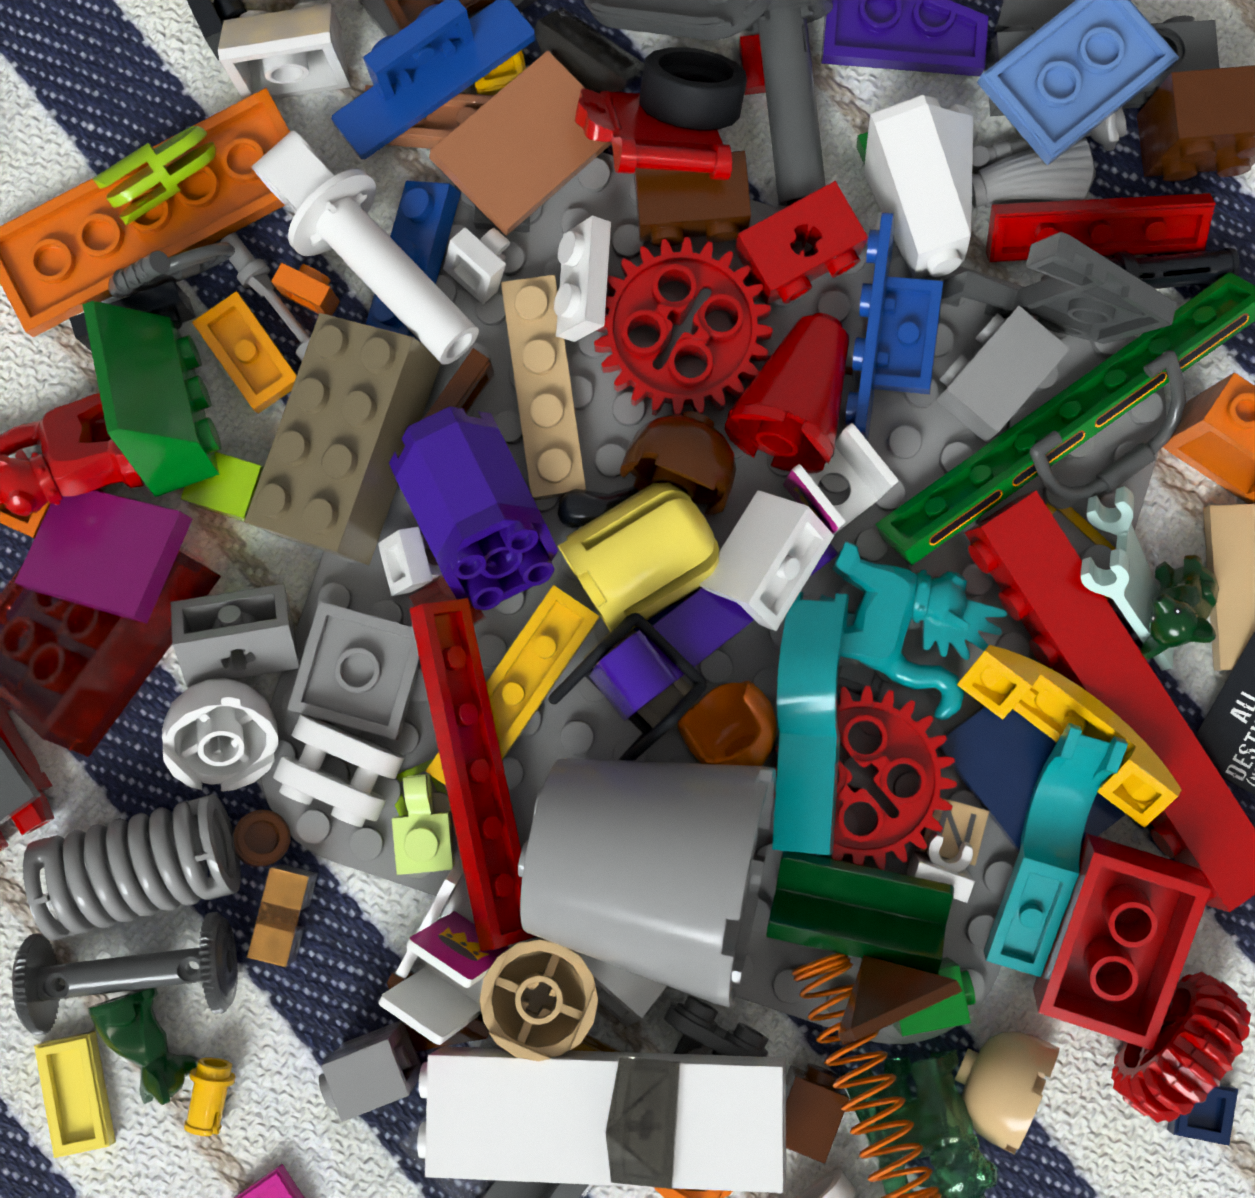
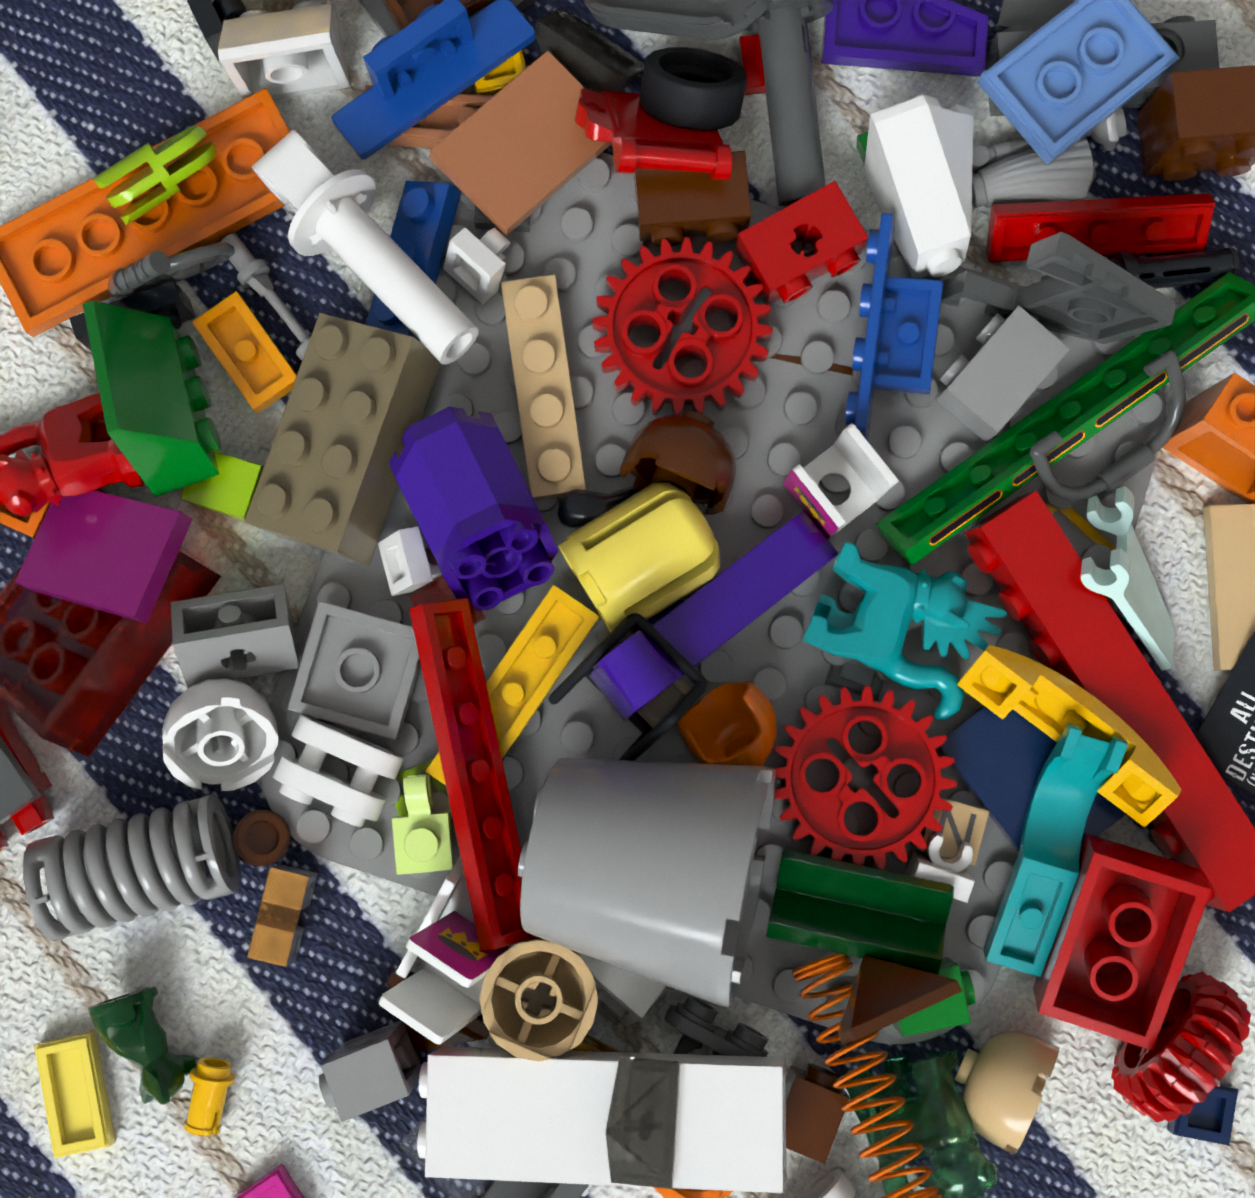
dark grey hose [12,912,238,1036] -> none
orange plate [271,262,340,316] -> none
reddish brown tile [423,348,494,419] -> none
white plate [554,215,611,342] -> none
white panel [699,490,834,631] -> none
red cone [724,313,849,474] -> none
teal piece [772,591,849,855] -> none
dark green animal [1141,555,1219,659] -> none

